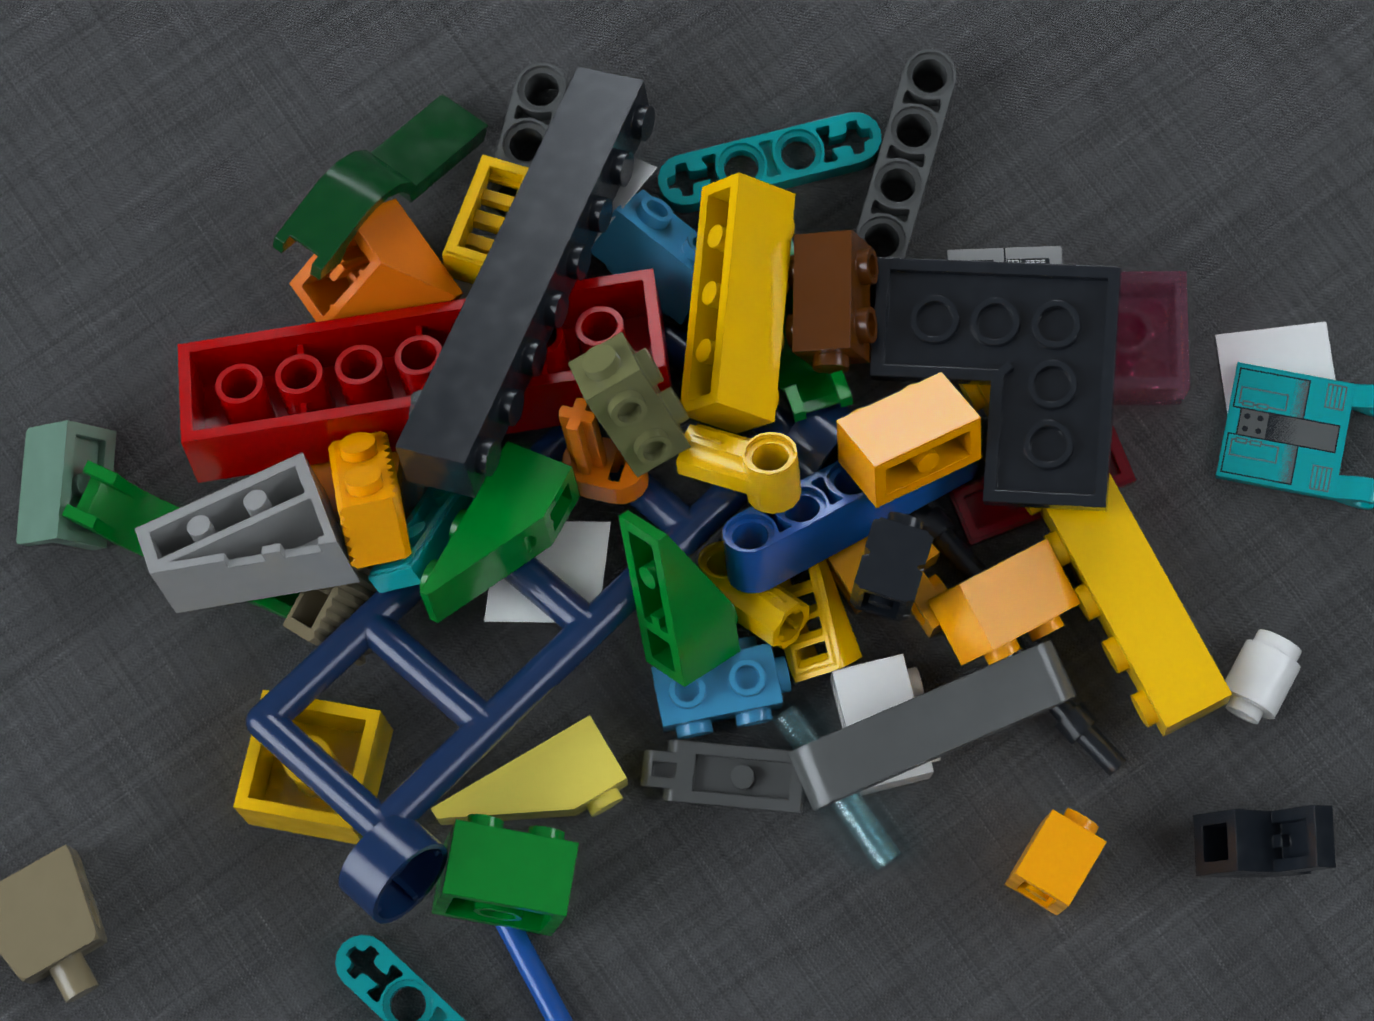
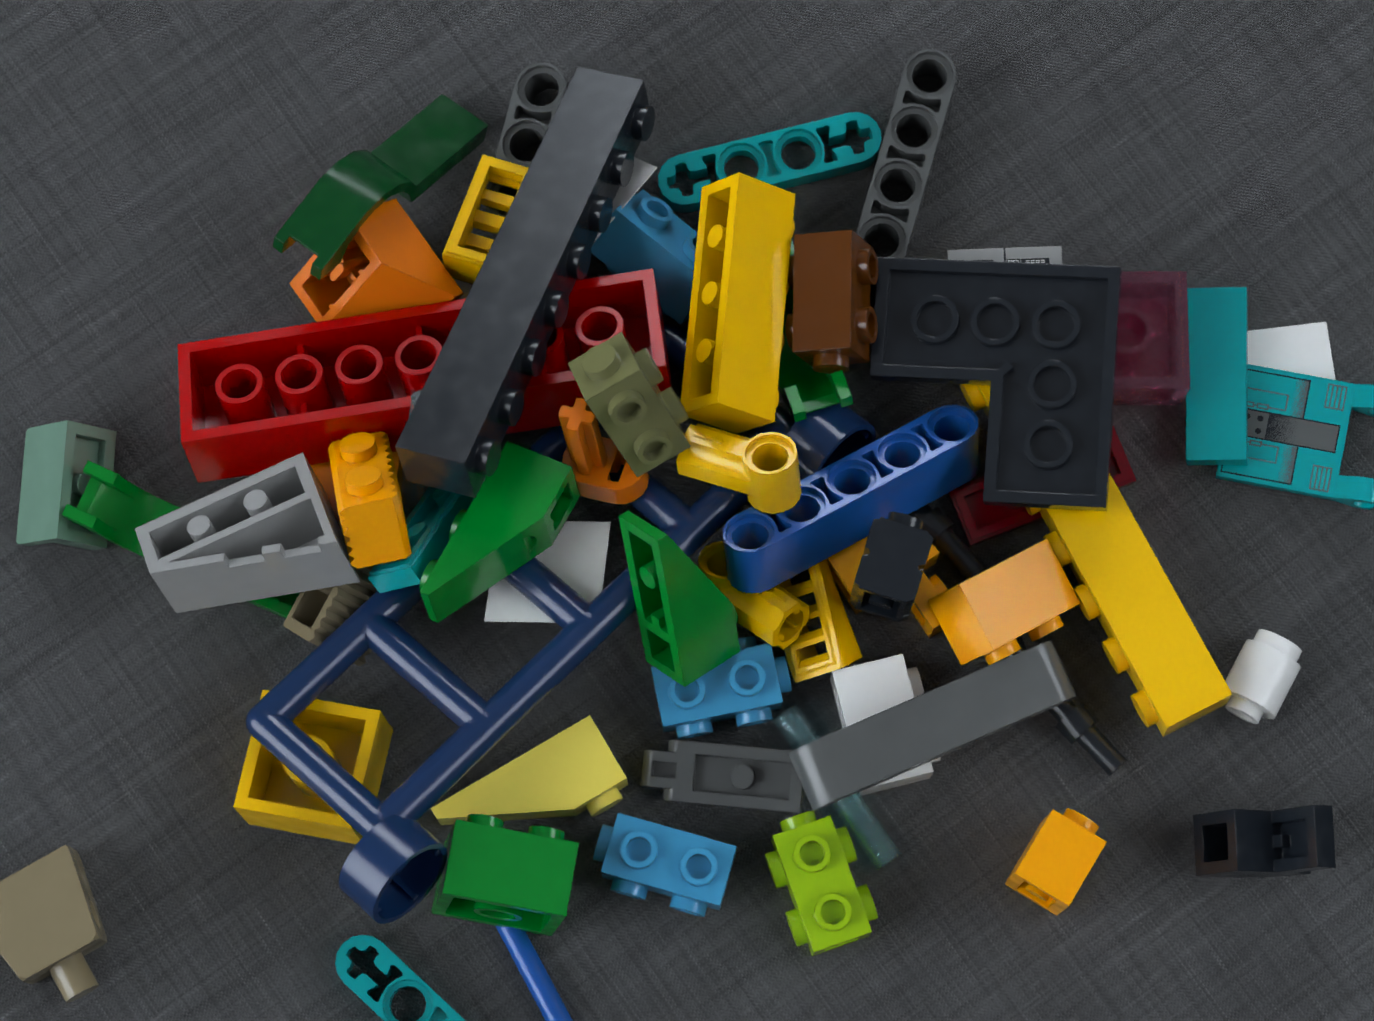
light orange brick [836,372,981,508] -> none
none -> dark azure brick [593,813,737,917]
none -> lime brick [764,811,878,956]
none -> teal tile [1186,287,1248,466]

